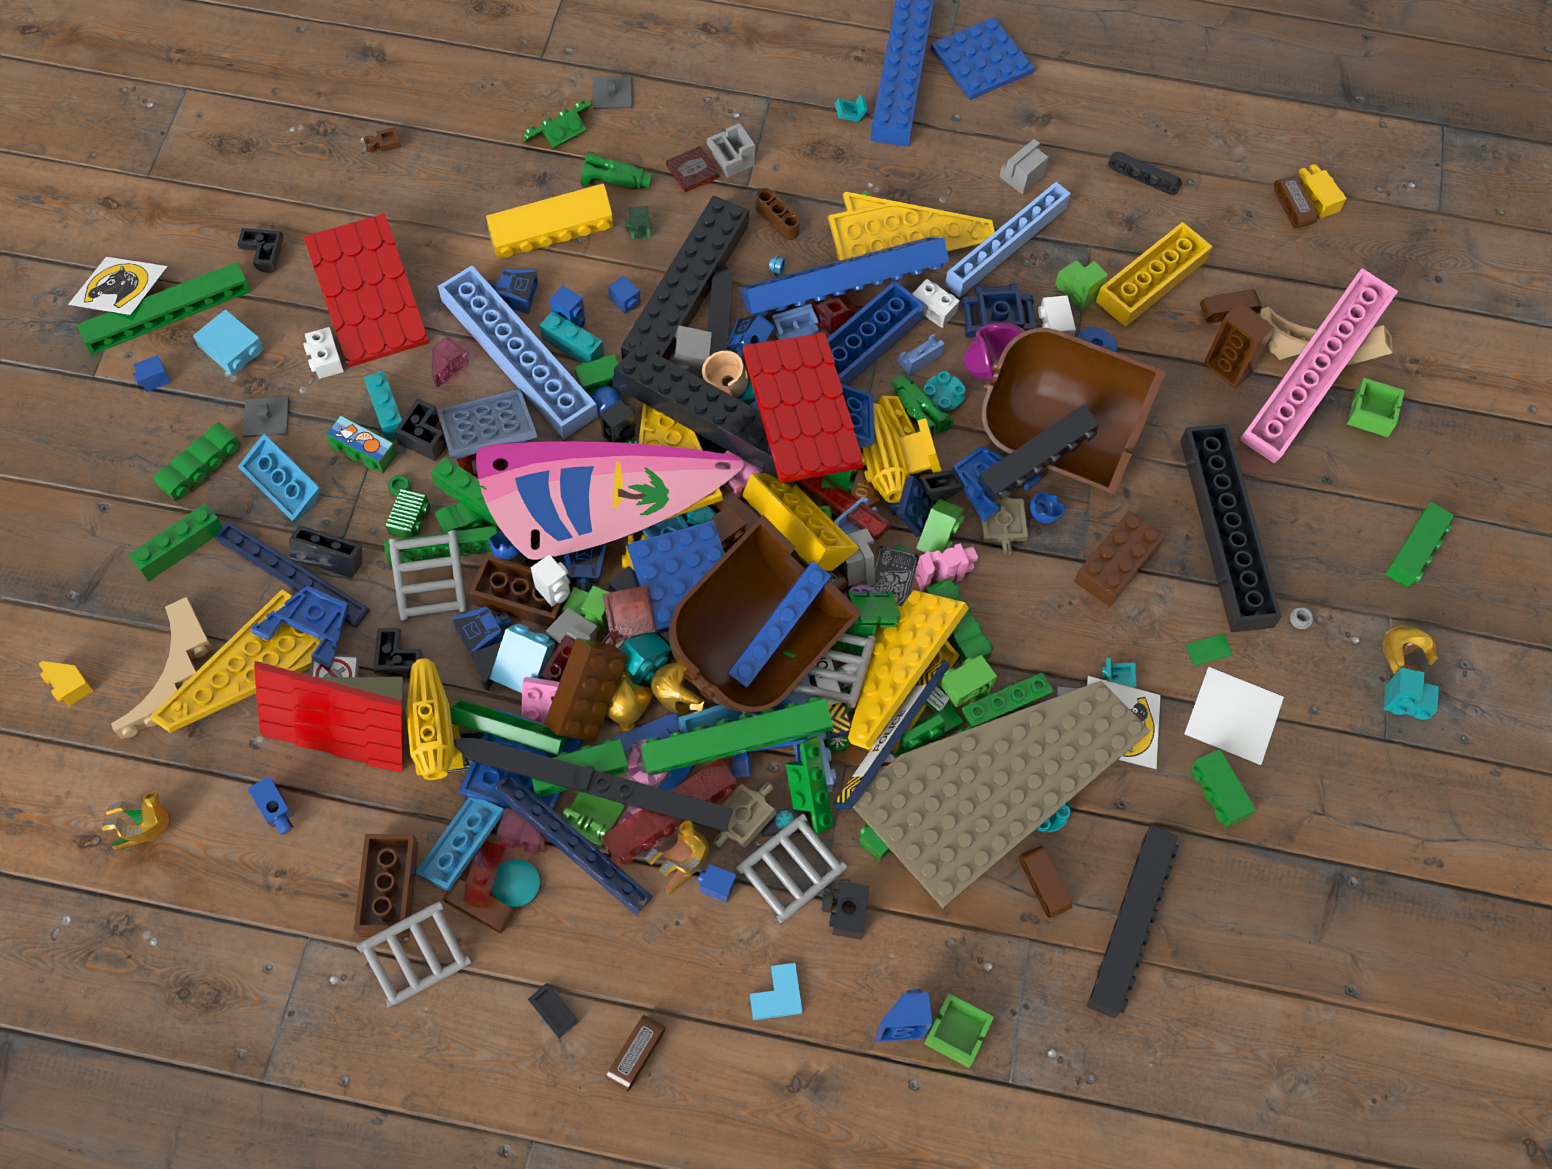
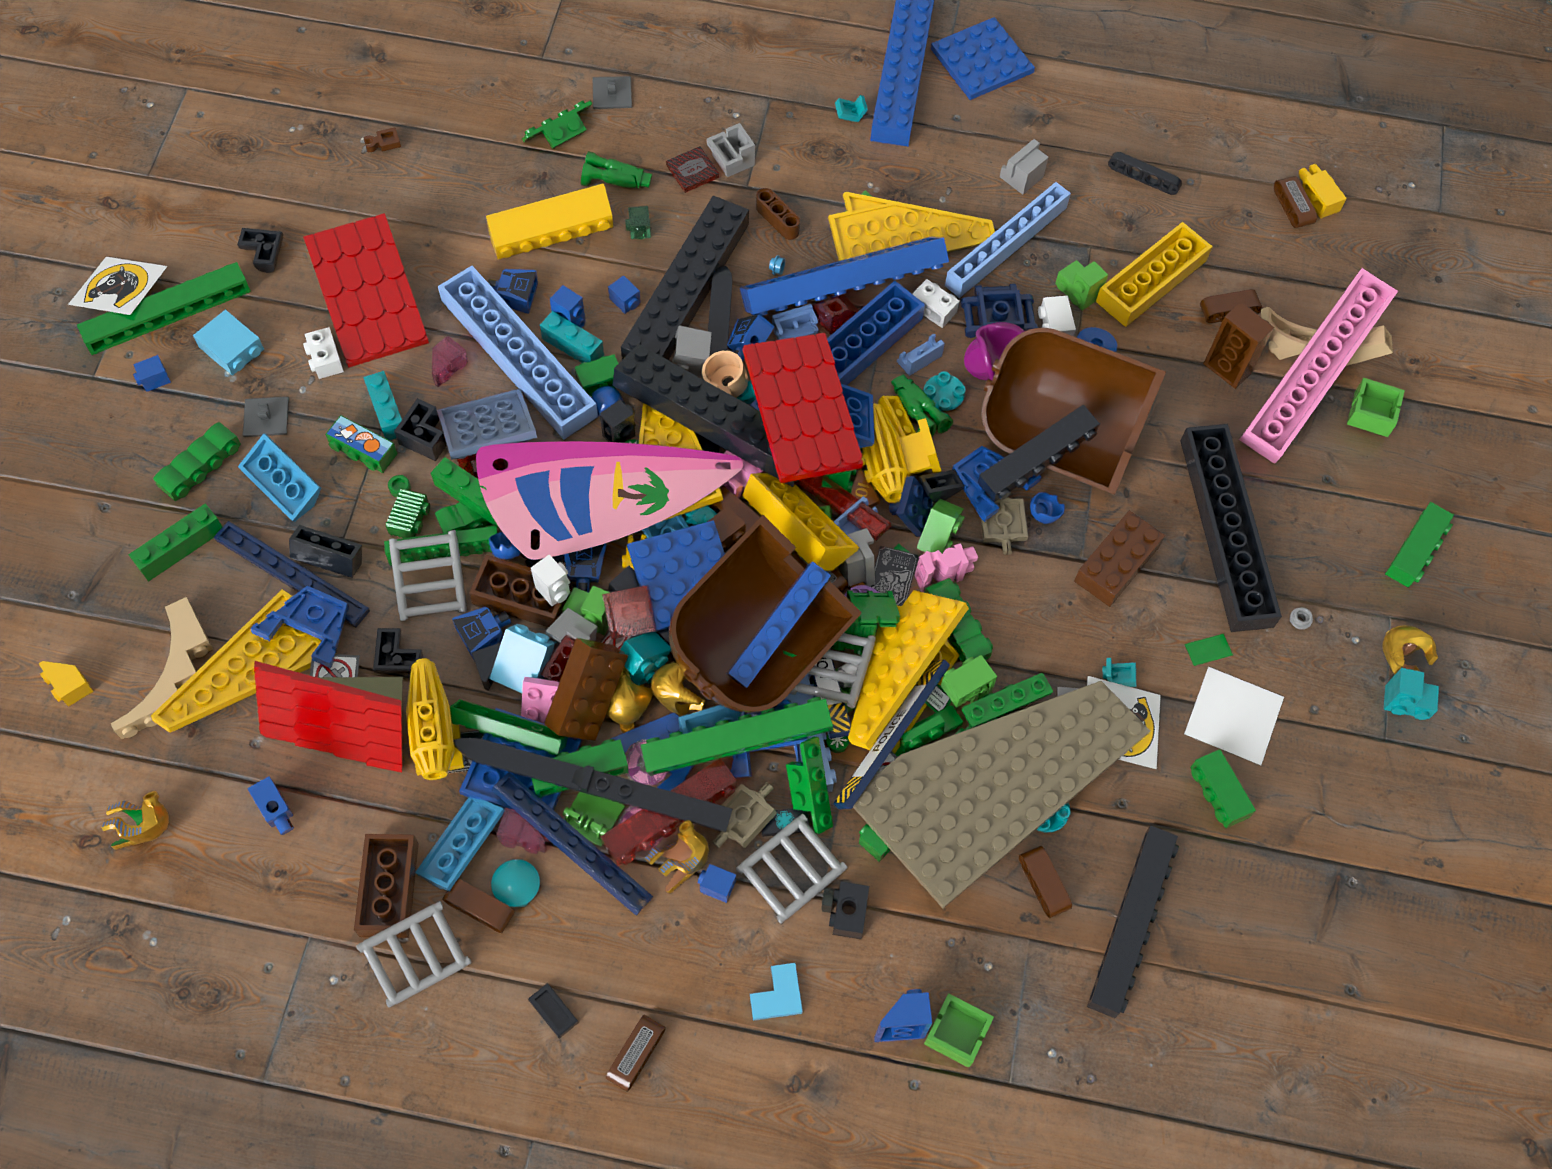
clear red slope [463,841,506,907] -> none

